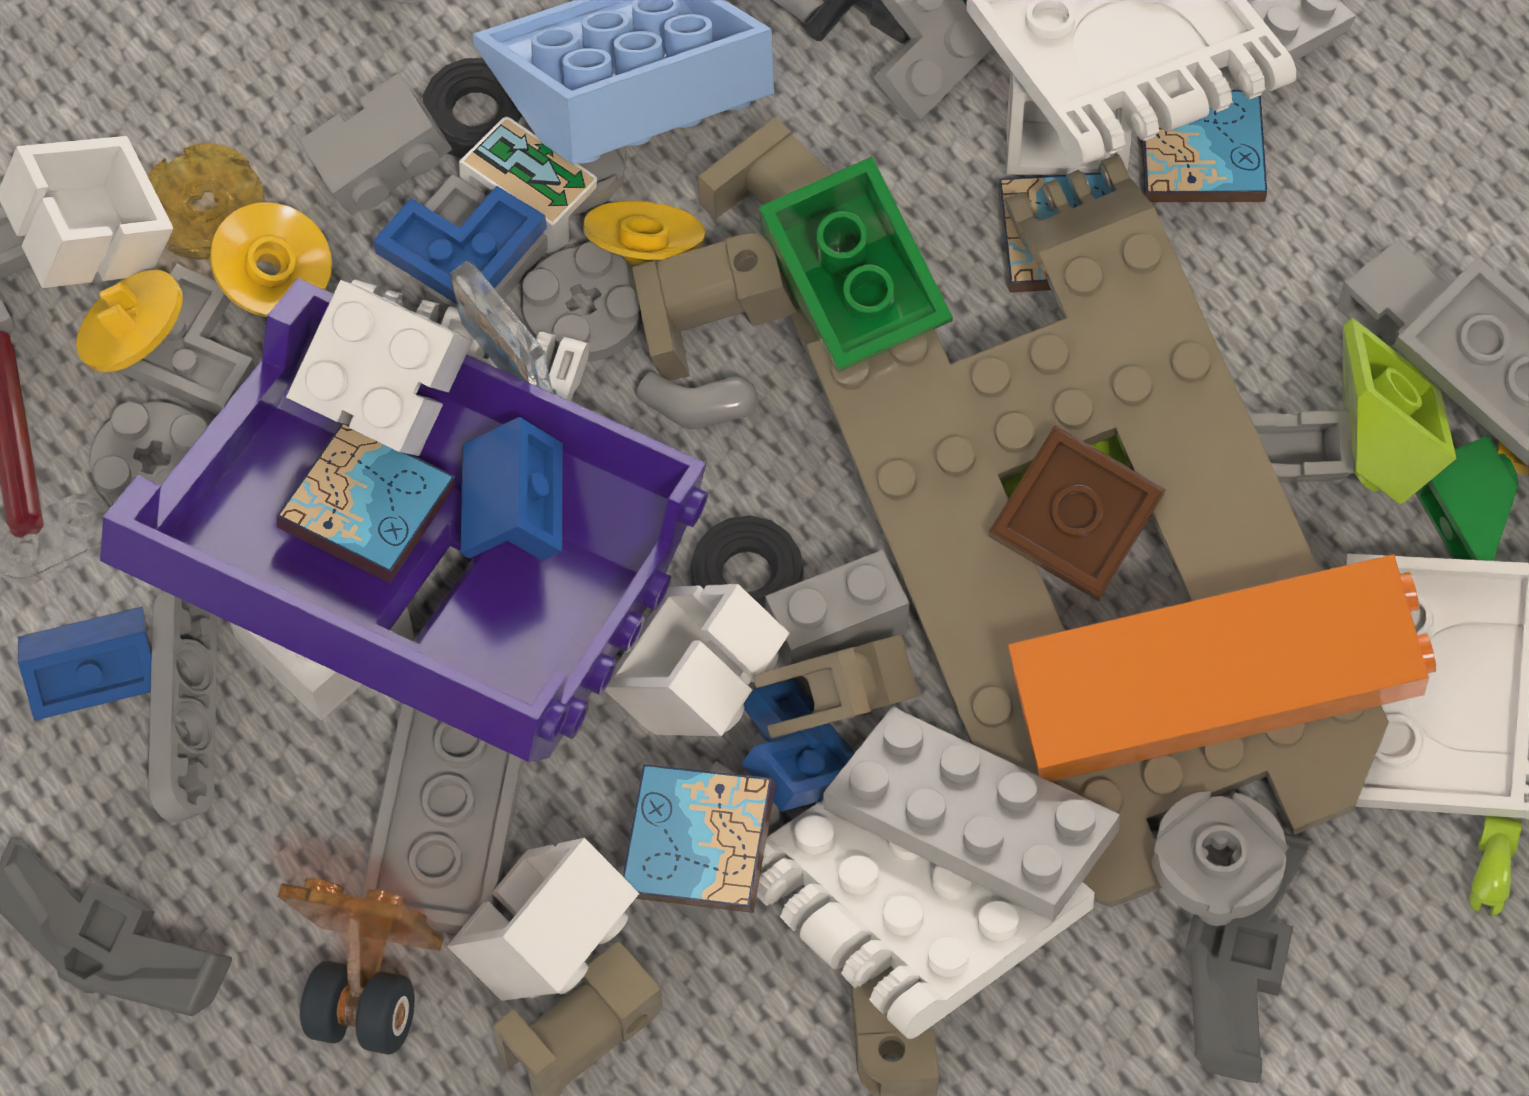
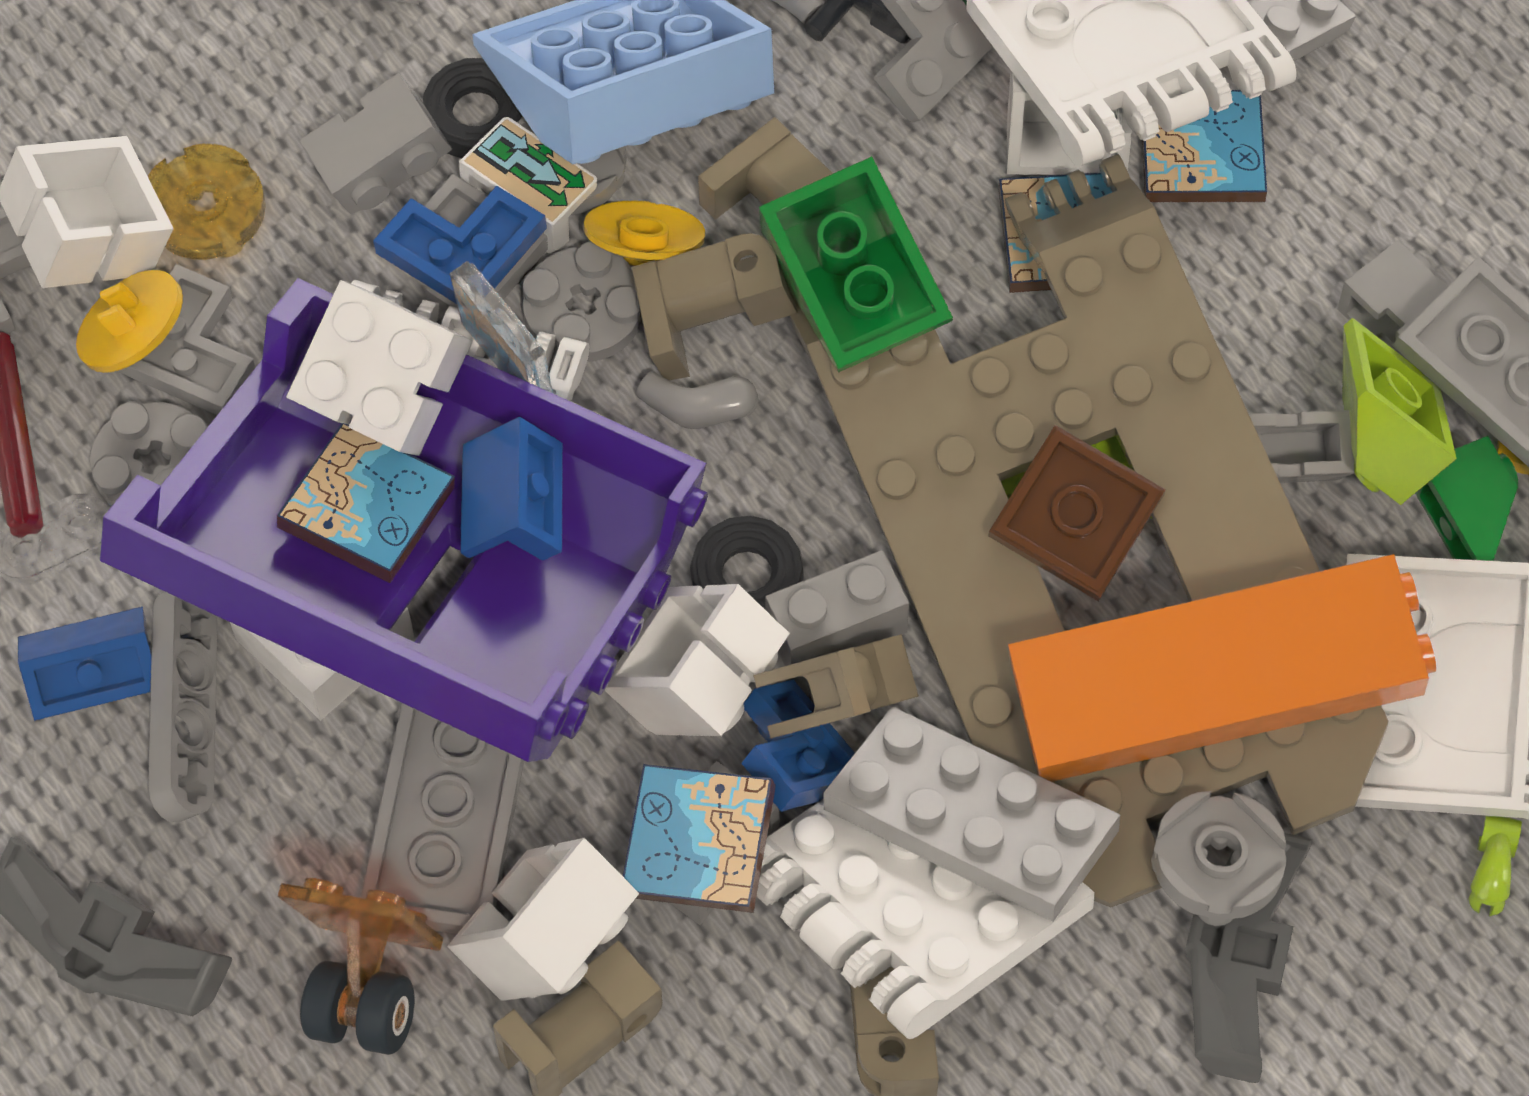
yellow dish [210,202,332,317] -> none

